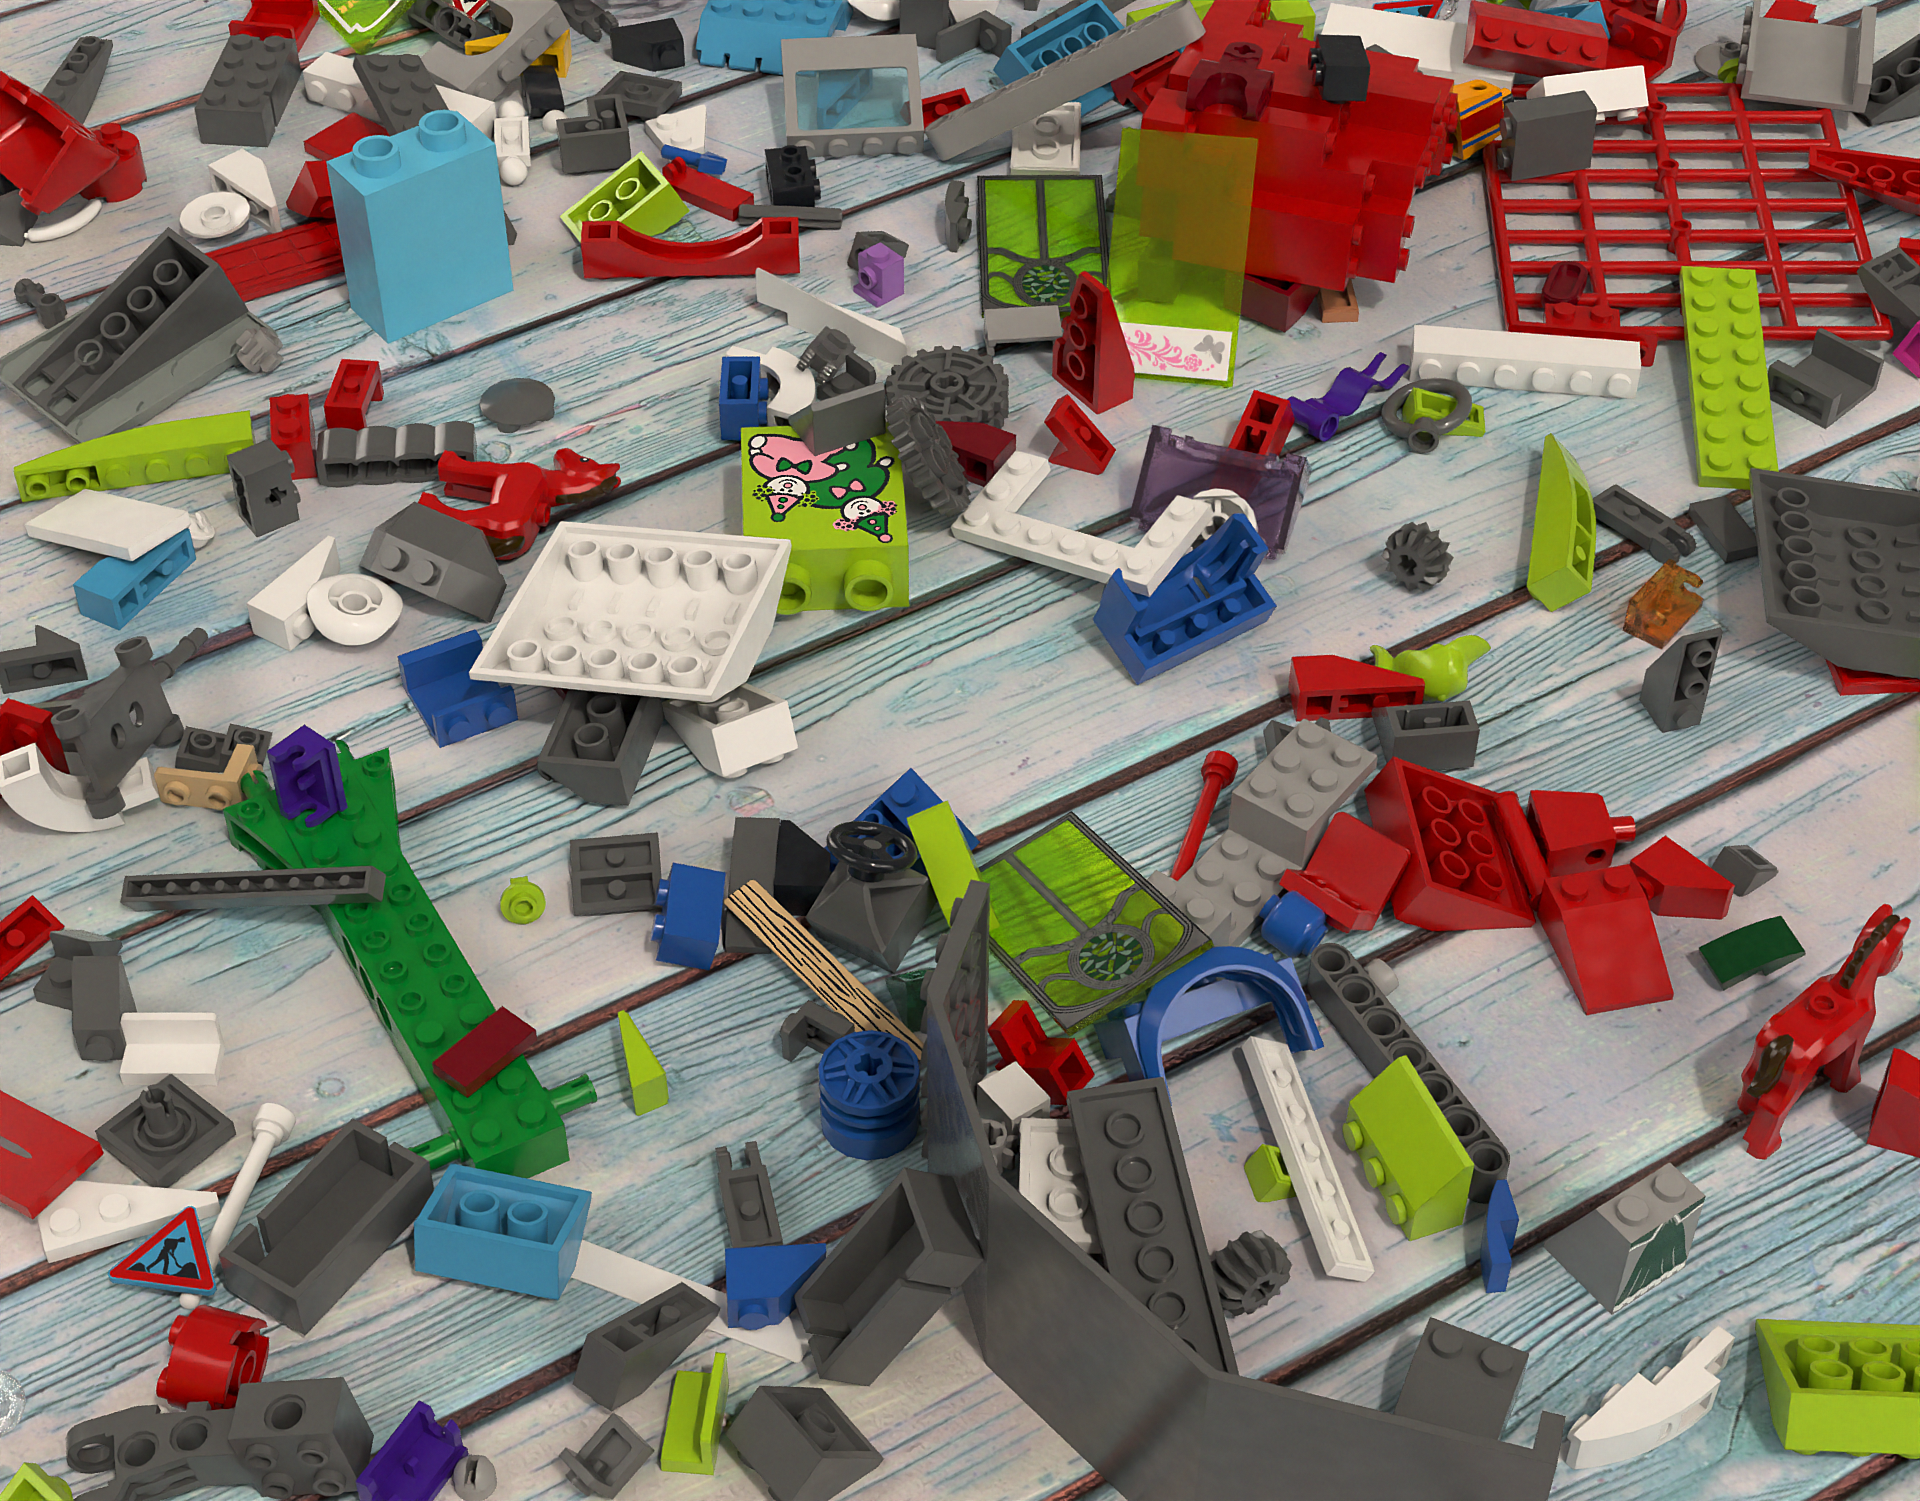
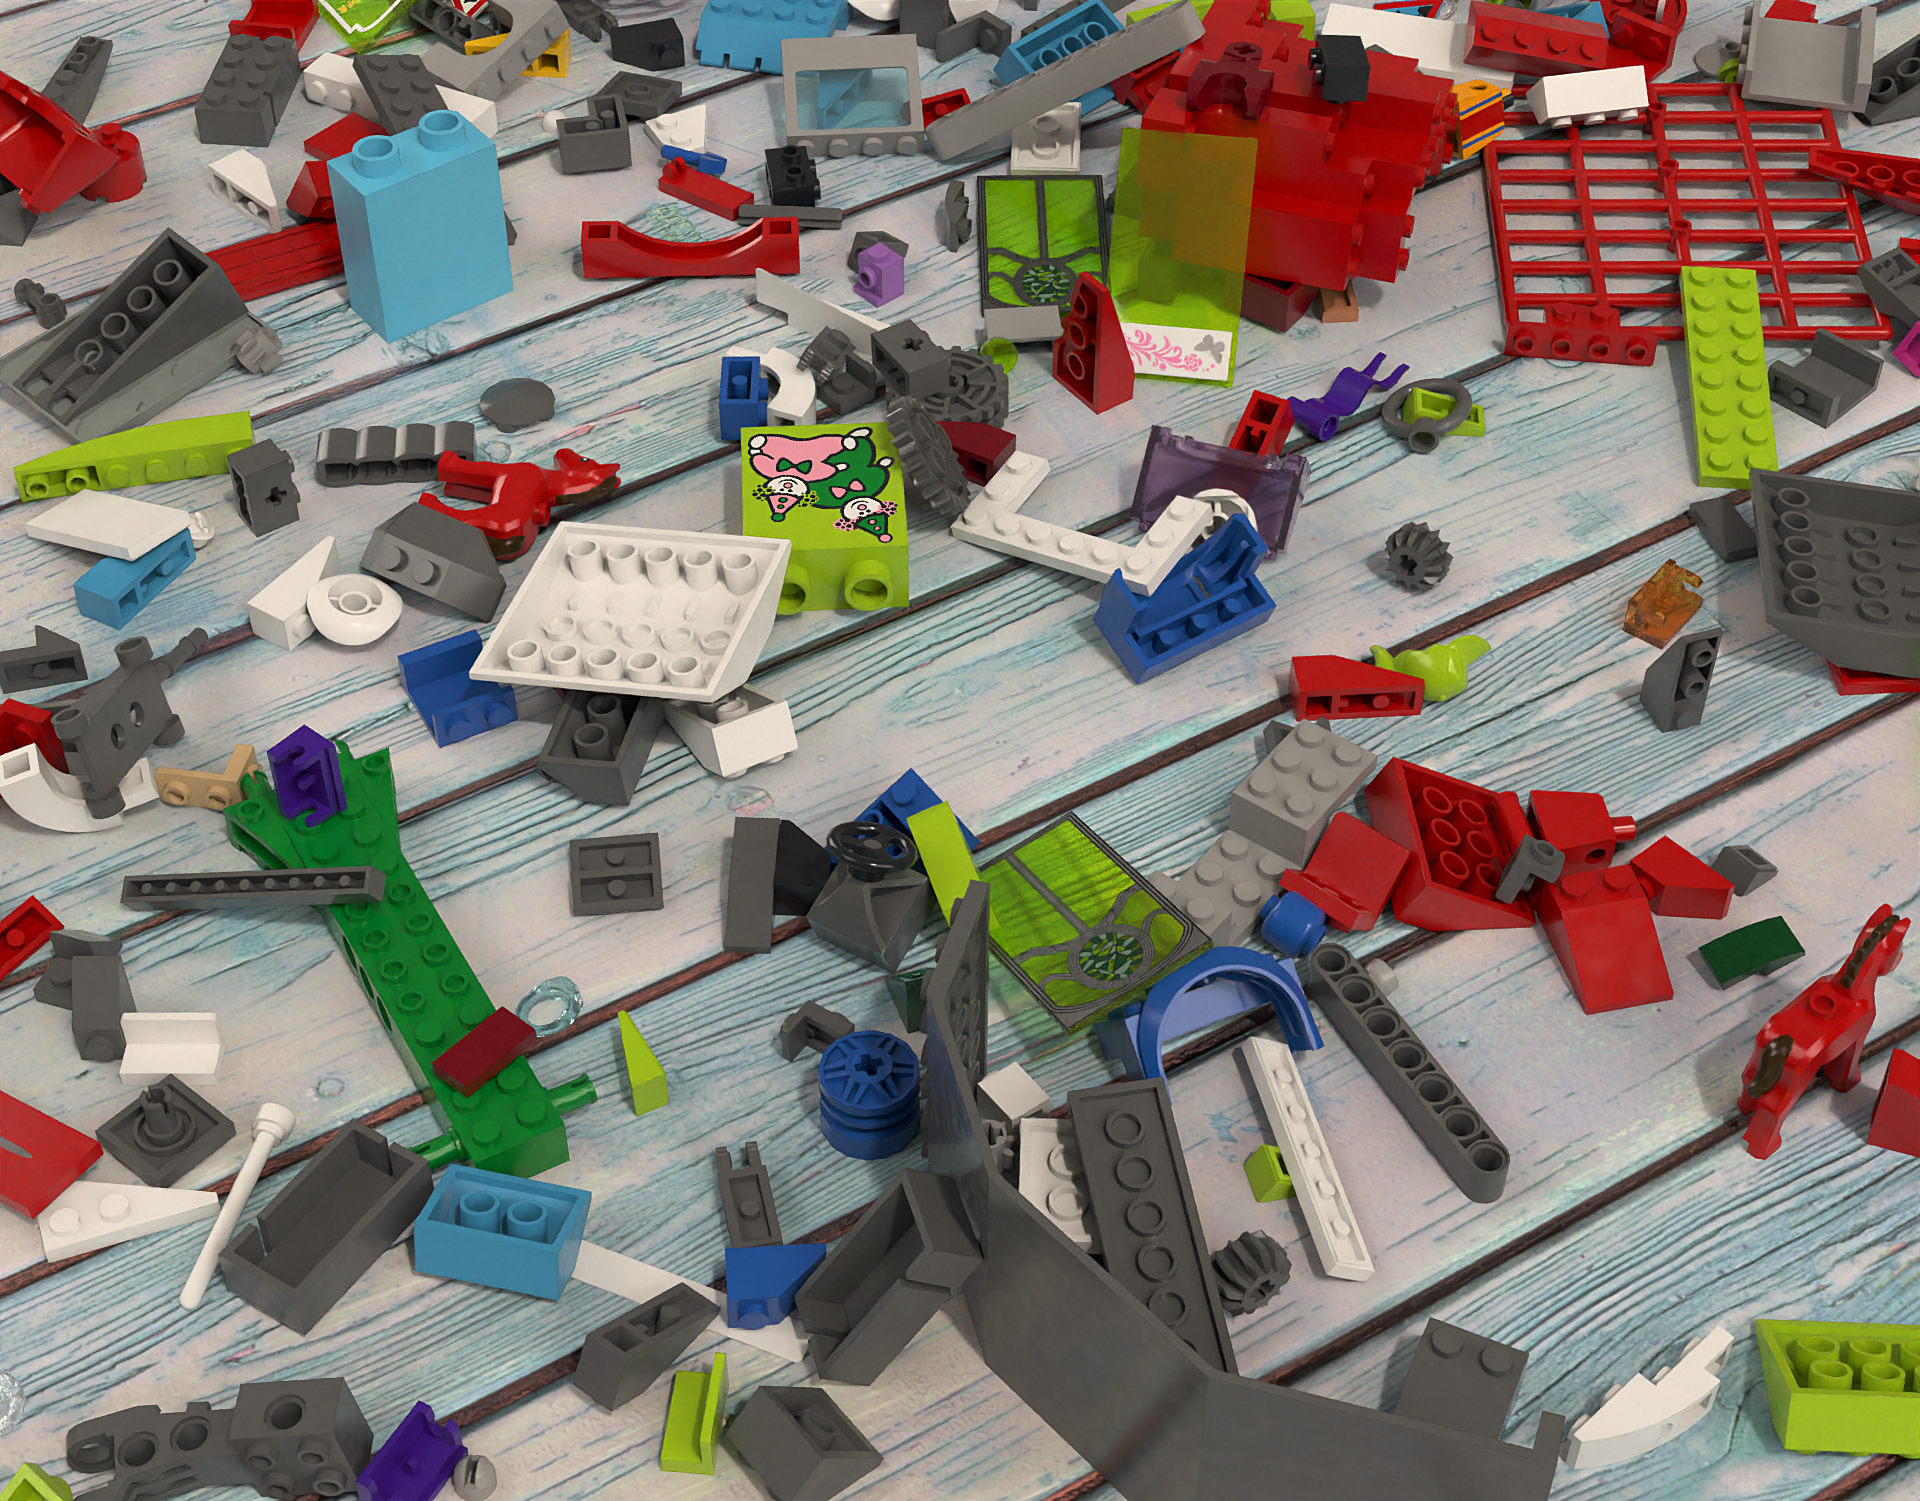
white piece [24,198,102,242] -> none
piece [108,1206,217,1296] -> none
red brick [156,1304,269,1411] -> none
dark grey slope [175,723,273,773] -> none
white dish [180,191,251,239] -> none
red brick [269,393,317,480] -> none
red panel [323,359,384,431] -> none
white plate [494,100,531,185] -> none
lime plate [500,876,546,924] -> none
black slope [520,65,565,117] -> none
lime slope [559,151,690,243] -> none
dark grey bracket [559,1413,655,1500] -> none
blue brick [650,862,726,970] -> none
tan sticker [724,880,924,1063] -> none
dark grey slope [788,382,886,456] -> none
red brick [988,1000,1095,1105] -> none
red slope [1044,394,1116,475] -> none
red piece [1170,750,1239,881] -> none
lime slope [1342,1055,1474,1242] -> none
dark grey slope [1372,700,1480,770] -> none
white brick [1410,325,1641,399] -> none
blue slope [1480,1179,1519,1293] -> none
dark grey brick [1497,90,1597,181] -> none
lime slope [1527,433,1596,612] -> none
dark red tile [1541,261,1588,307] -> none
light grey slope [1543,1162,1706,1315] -> none
dark grey hinge [1593,484,1697,567] -> none
none -> clear light blue piece [515,976,583,1037]
none -> dark grey brick [871,319,952,400]
none -> clear neon green tile [979,336,1018,374]
none -> dark grey bracket [1495,834,1565,905]

